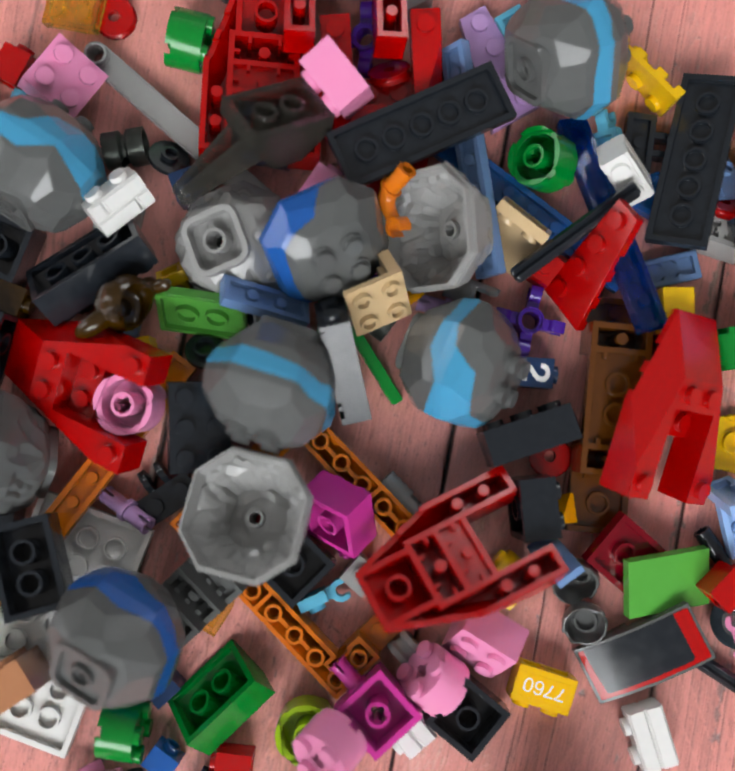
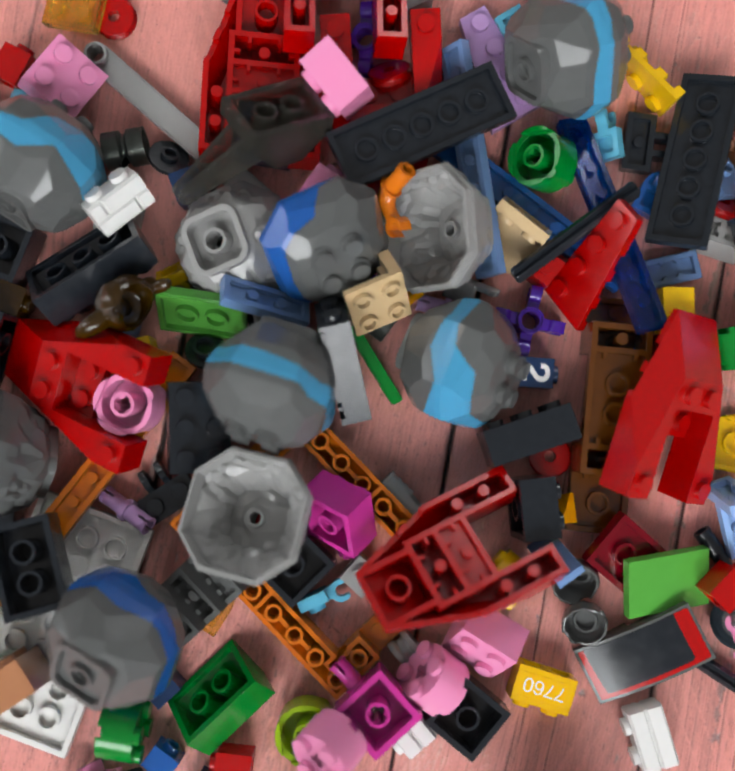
green brick [164,5,217,75] -> none
white brick [596,133,654,207] -> none

